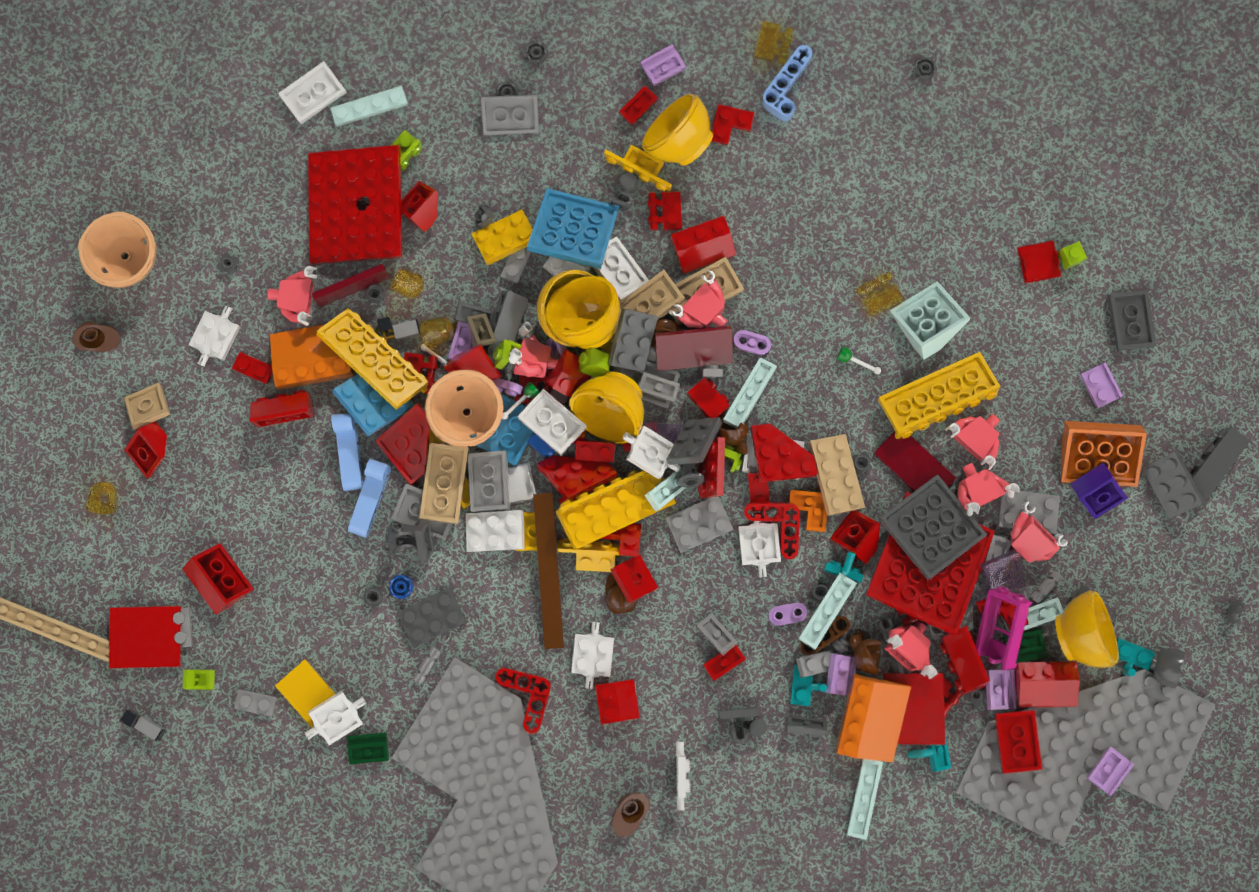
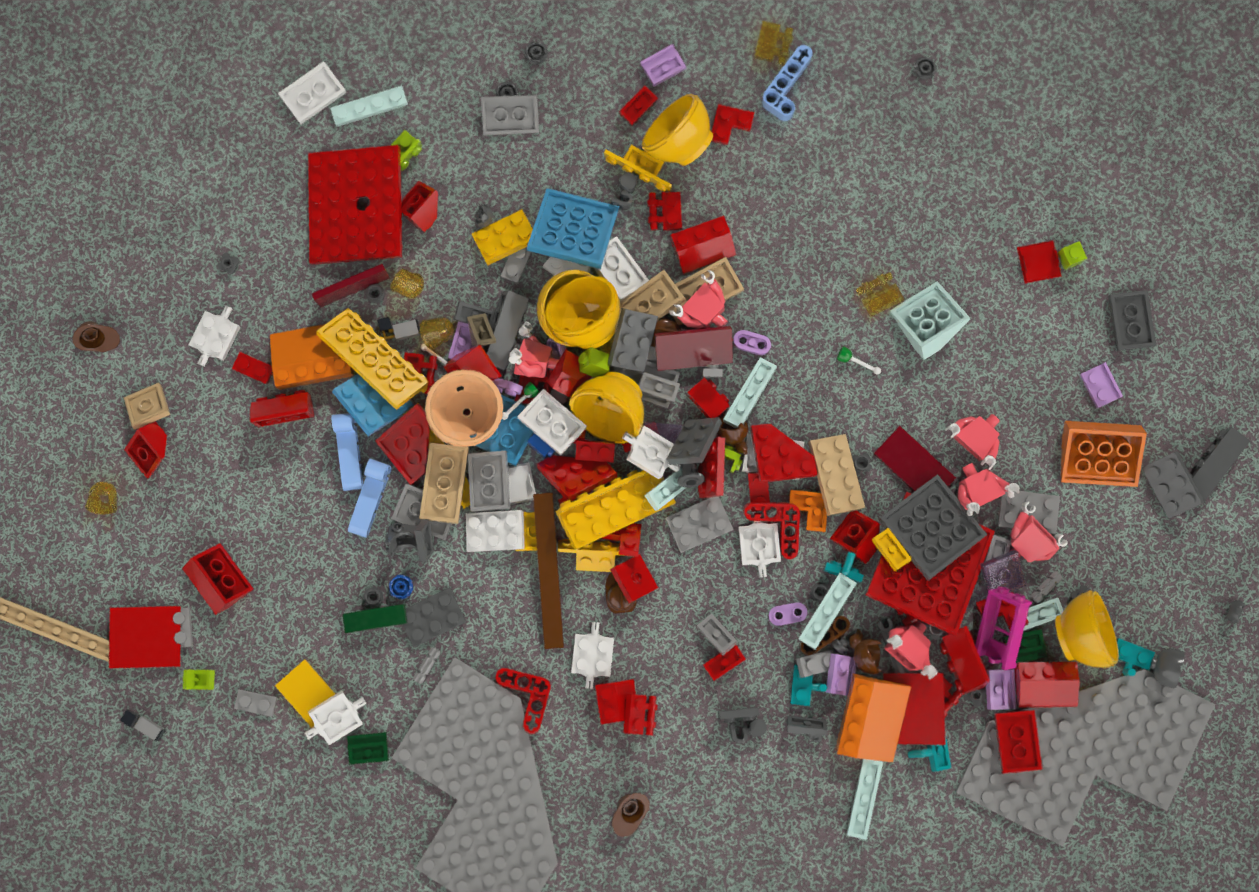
light nougat piece [78,212,157,288] -> none
coral torso [268,266,317,326] -> none
lime bracket [493,339,521,369] -> none
white plate [675,742,690,810] -> none
yellow bracket [878,352,1000,439] -> none
dark purple slope [1070,463,1128,519] -> none
lavender plate [1086,746,1134,796] -> none
none -> dark green slope [342,604,408,633]
none -> red plate [623,694,658,736]
none -> yellow plate [872,528,912,571]

